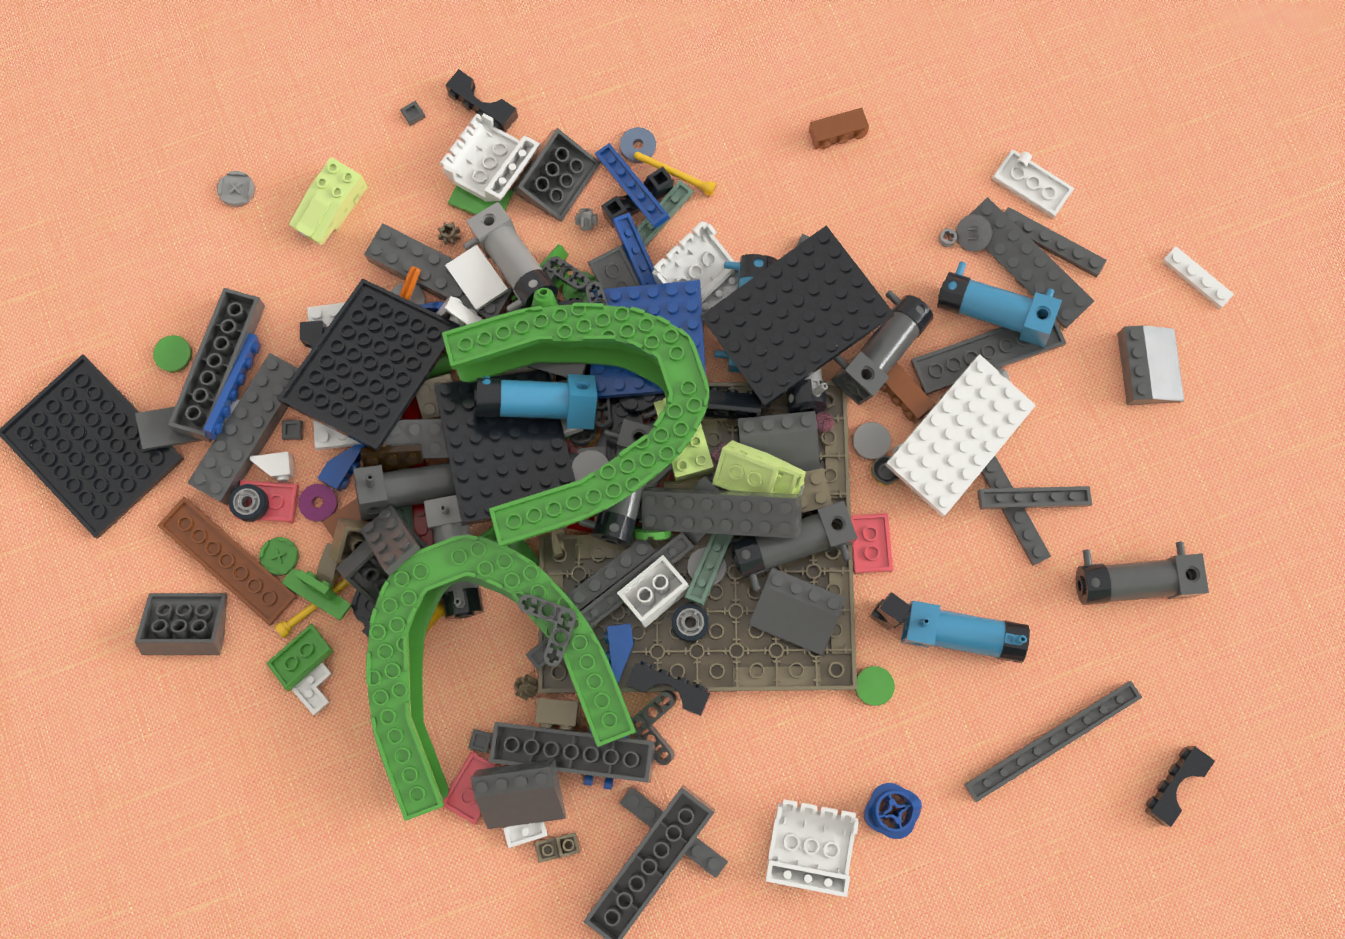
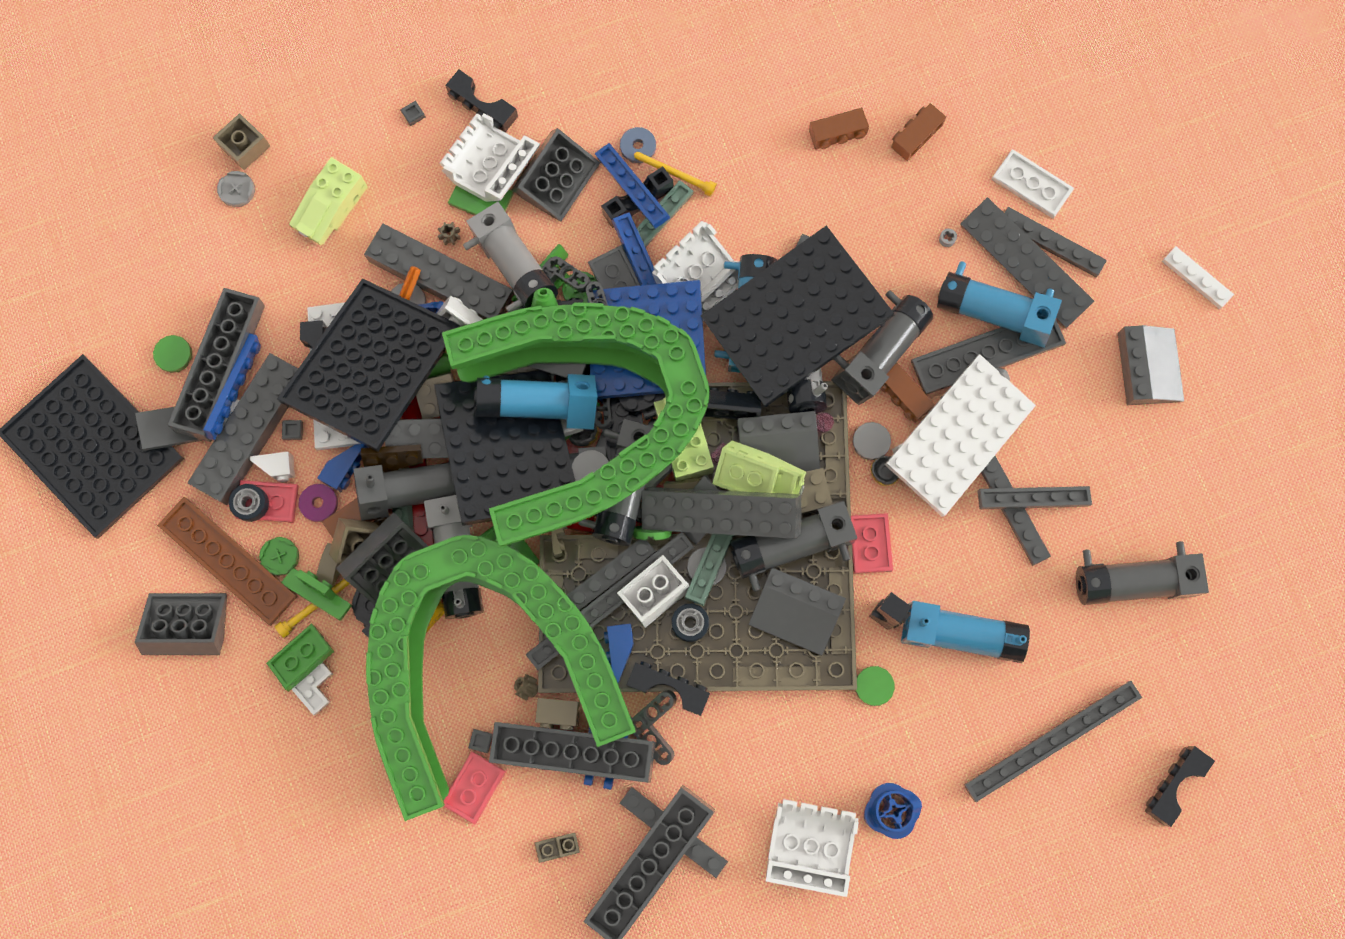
dark grey plate [361,505,421,576] -> none
white tile [445,245,508,311] -> none
dark grey slope [471,759,566,829] -> none
white plate [503,822,548,848] -> none
dark grey beam [518,594,577,666] -> none
light grey gear [575,208,598,230] -> none
flat silver piece [956,214,993,252] -> none
white piece [1016,151,1032,168] -> none
none -> dark tan brick [213,113,270,170]
none -> dark orange brick [891,103,947,161]

